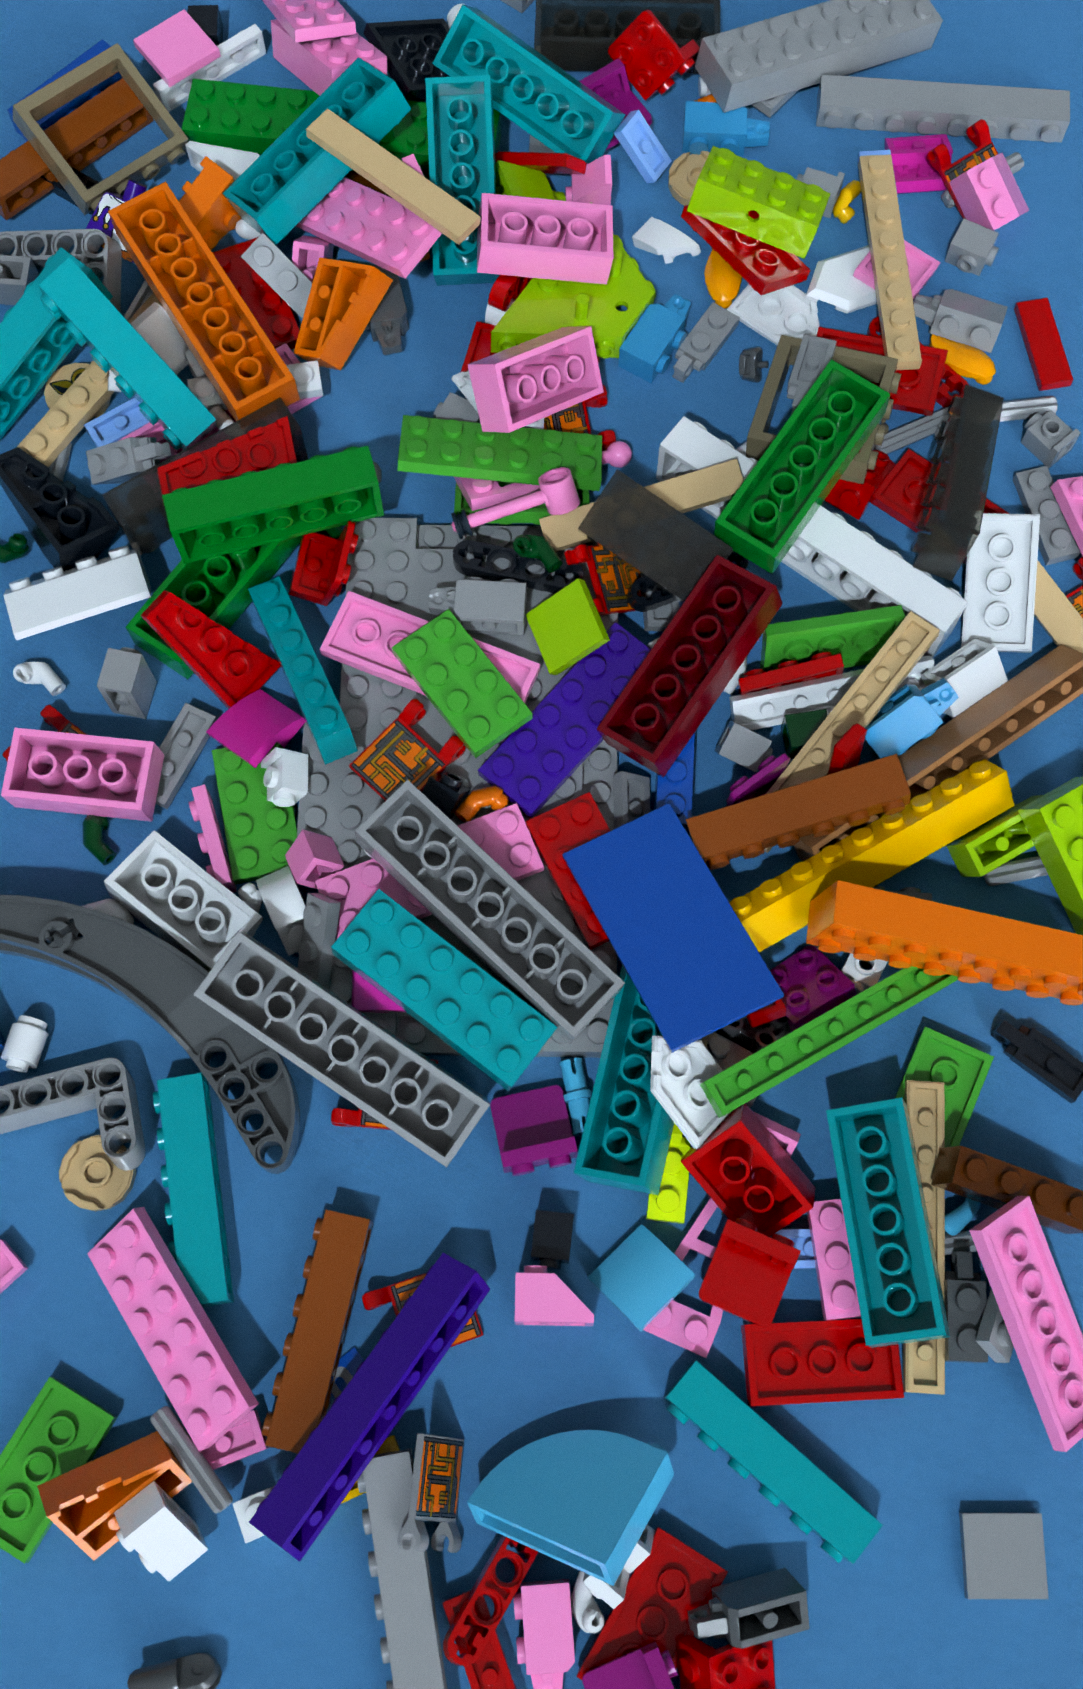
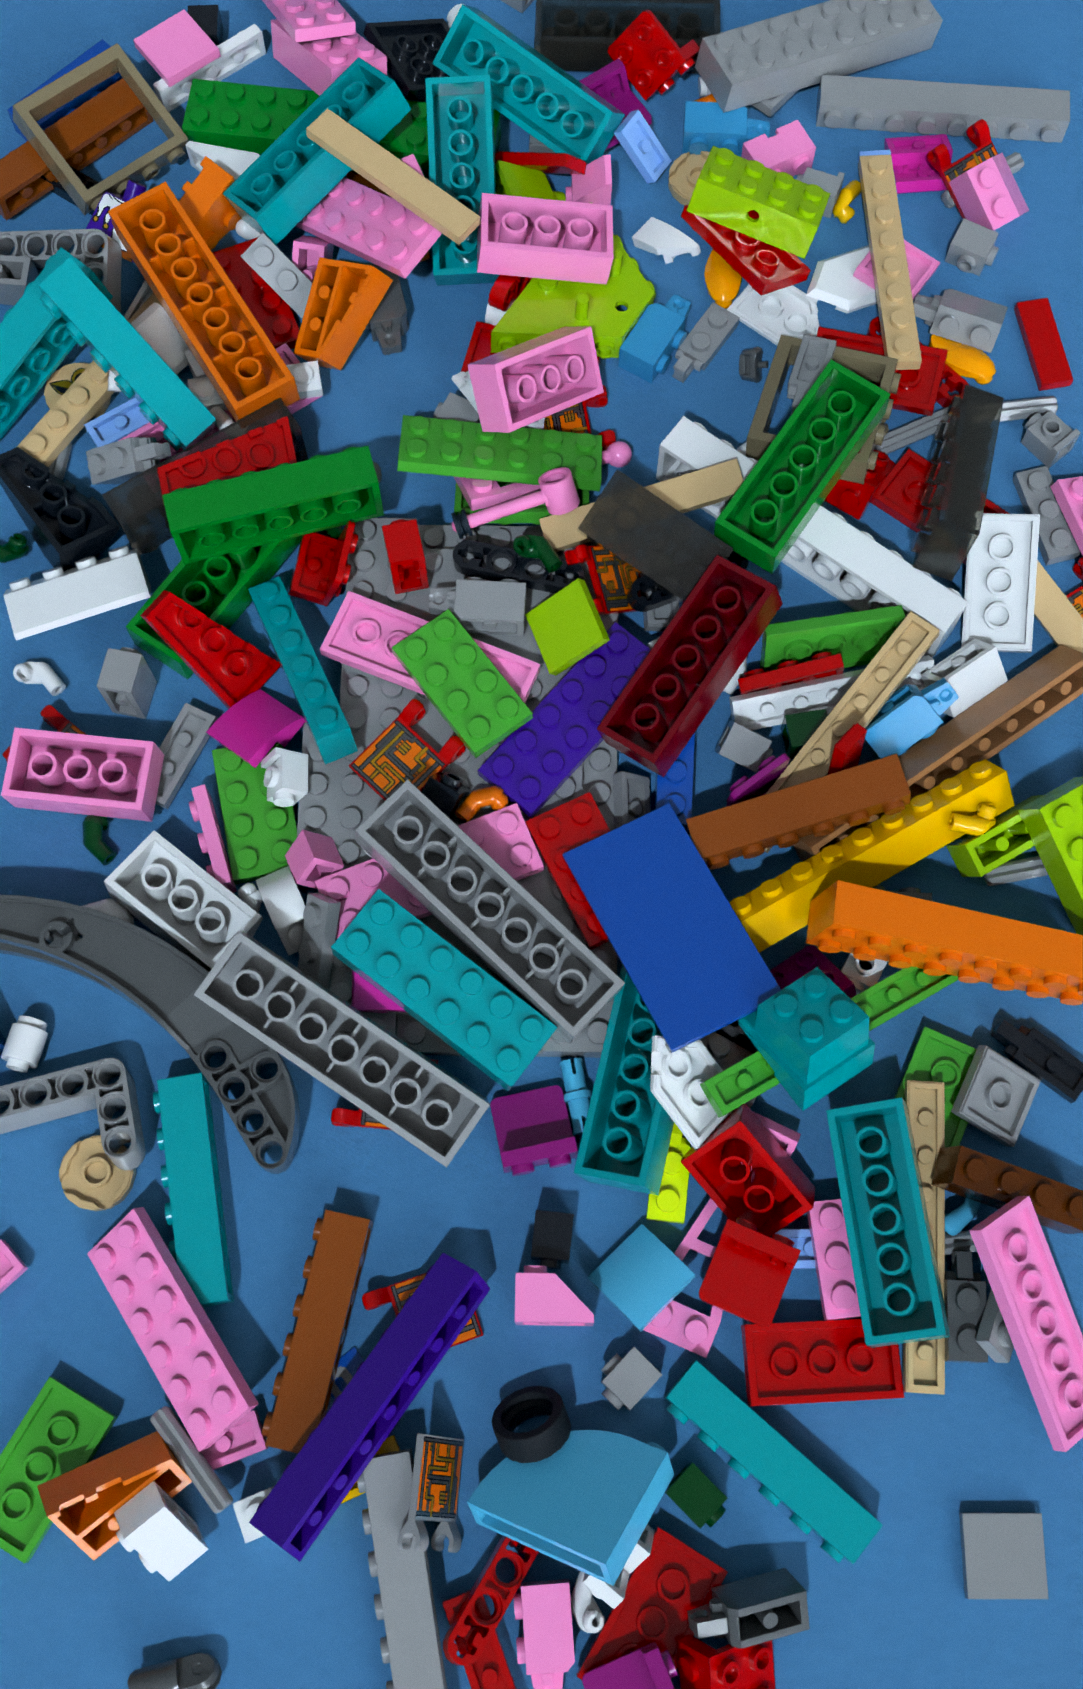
none -> red brick [382,519,429,594]
none -> black tyre [491,1386,571,1463]
none -> light grey brick [601,1347,662,1410]
none -> dark green brick [664,1462,728,1529]
none -> teal piece [738,967,875,1111]
none -> bright pink brick [741,120,816,177]
none -> yellow arm [948,803,997,836]
none -> light grey tile [951,1045,1041,1147]

